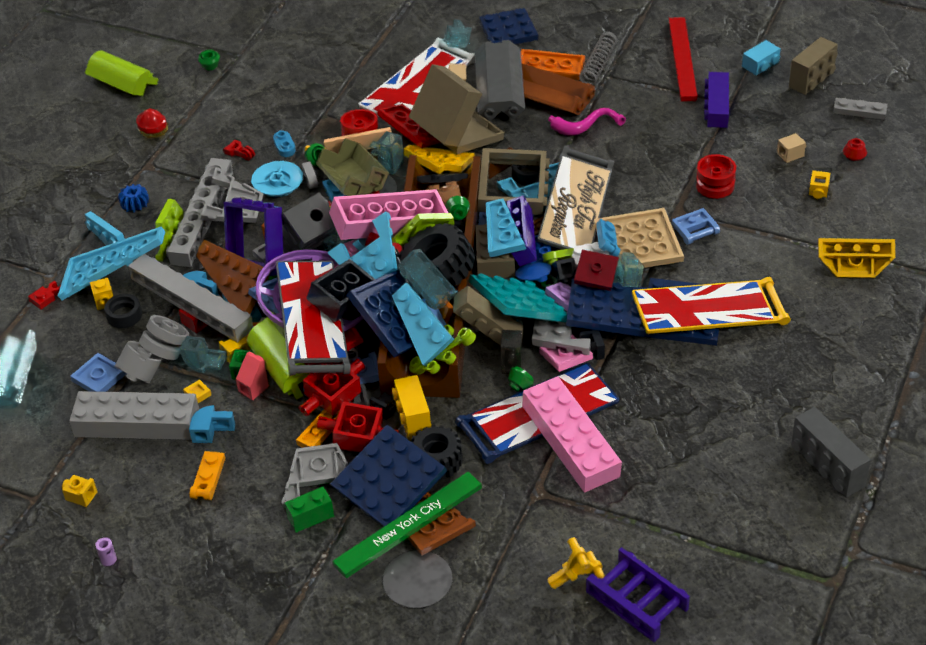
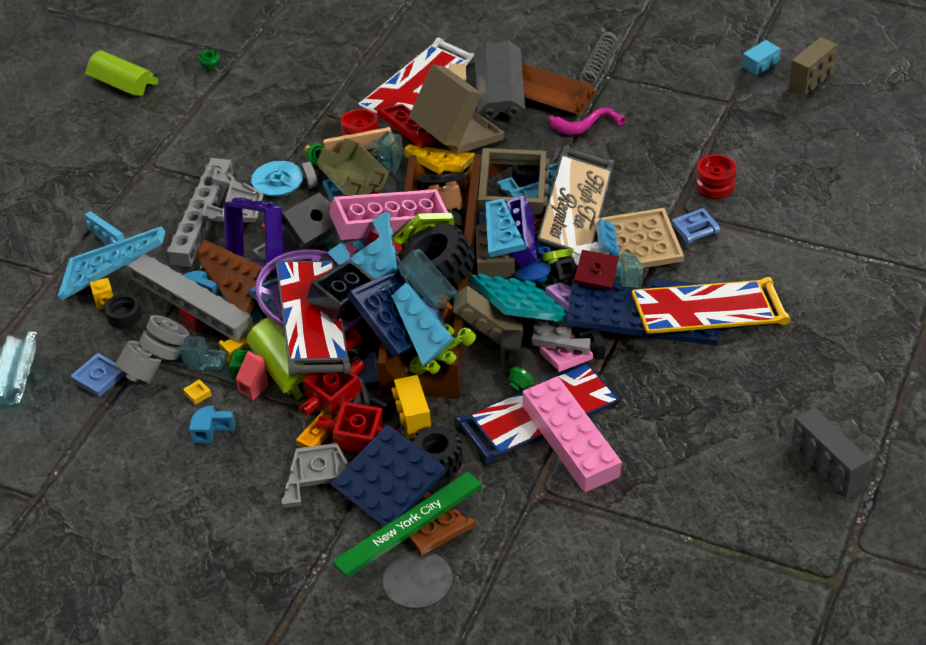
red plate [28,281,61,310] -> none
yellow brick [62,475,97,507] -> none
light grey brick [69,391,199,440] -> none
lavender piece [96,538,117,566] -> none
blue gear [118,184,149,212] -> none
red hair [136,109,169,138] -> none
lime wing [155,199,184,261] -> none
light orange plate [190,451,225,500] -> none
red piece [223,140,255,161] -> none
dark azure plate [273,131,296,157] -> none
green brick [284,487,334,533] -> none
clear light blue brick [444,19,472,48] -> none
green cone [445,196,470,220] -> none
dark blue plate [479,8,538,44] -> none
orange tile [521,49,585,80] -> none
yellow axle [548,537,605,589] -> none
dark purple fence [586,547,690,642] -> none
red tile [669,17,698,101] -> none
dark purple brick [704,72,729,128] -> none
tan brick [777,133,806,163] -> none
yellow brick [809,171,831,199] -> none
yellow wedge [818,238,895,278] -> none
light grey plate [833,98,887,120] -> none
red cone [843,138,867,161] -> none

